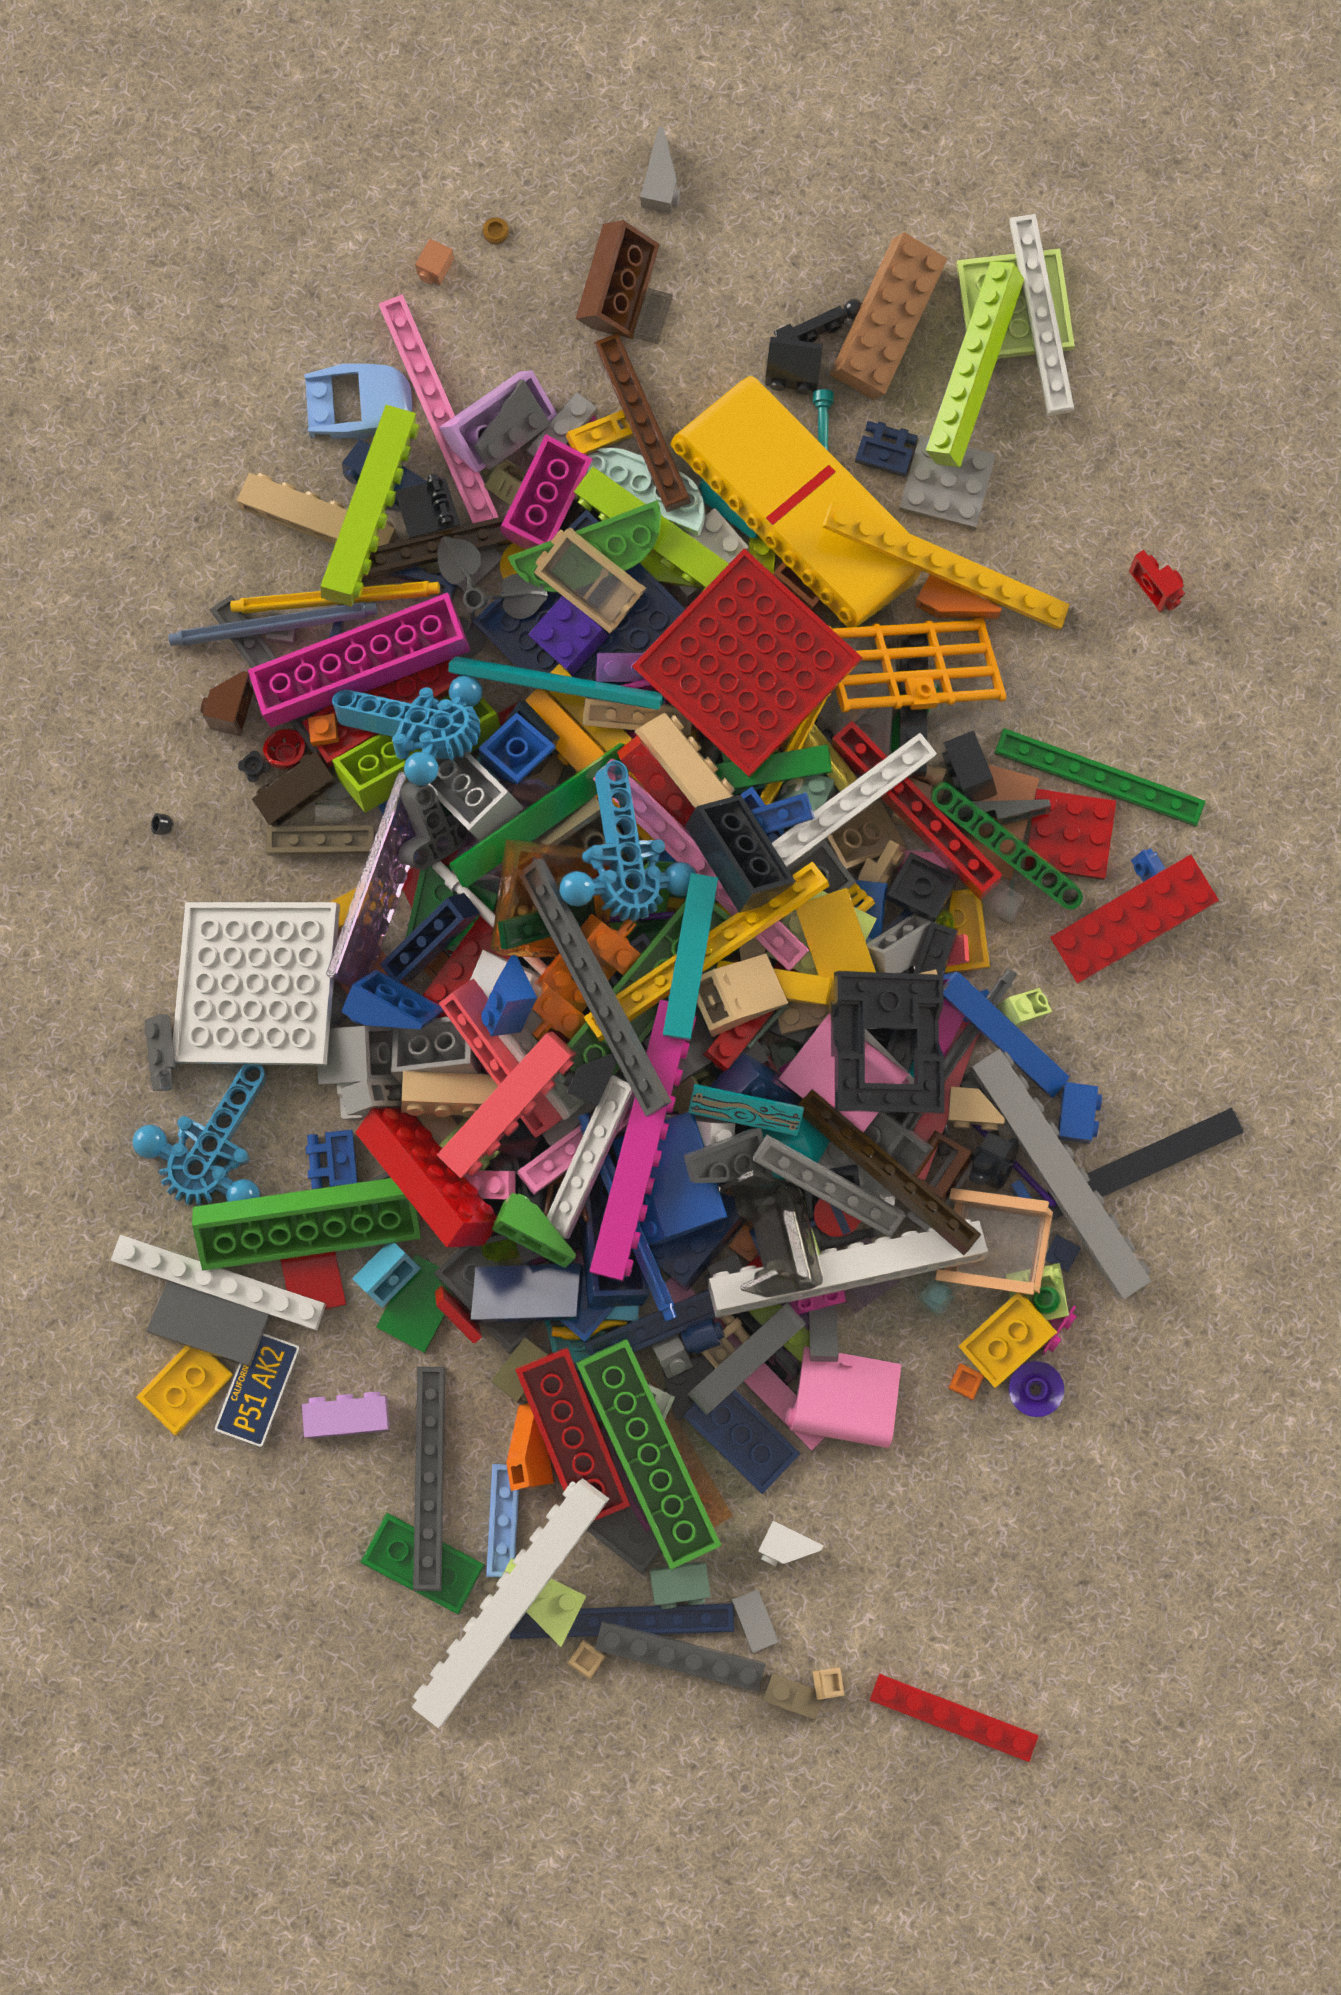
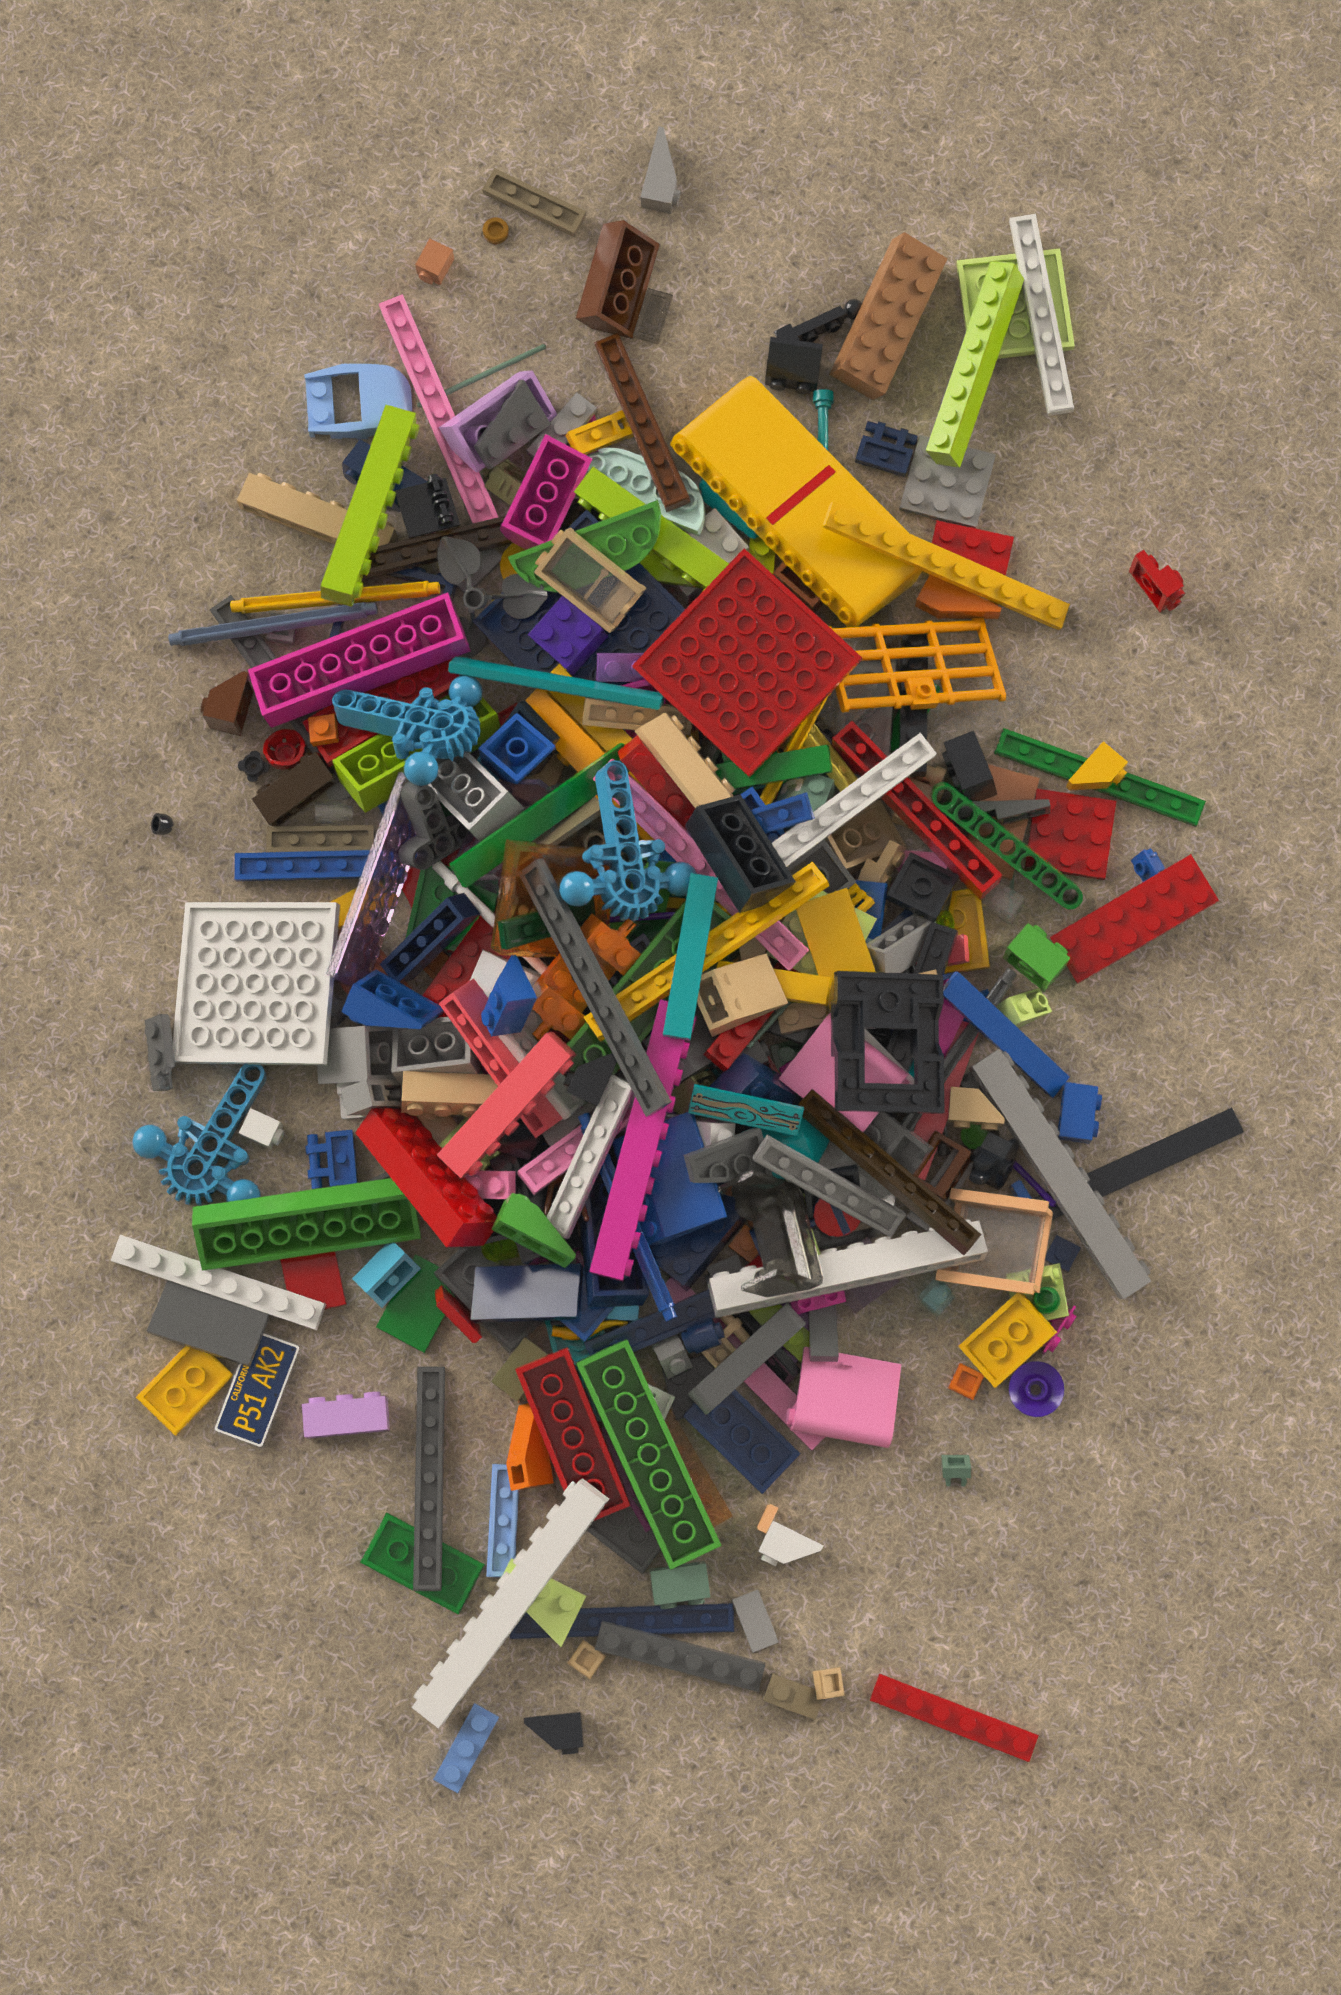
none -> blue plate [234,849,396,882]
none -> white brick [239,1108,284,1150]
none -> sand green axle [417,344,546,408]
none -> medium blue plate [433,1703,499,1793]
none -> dark tan plate [482,168,586,237]
none -> black slope [524,1712,584,1755]
none -> light nougat tile [757,1504,778,1534]
none -> red plate [932,520,1014,576]
none -> sand green tile [941,1455,971,1487]
none -> bright green tile [961,1124,989,1149]
none -> bright green brick [1003,923,1070,992]
none -> yellow slope [1066,741,1128,791]

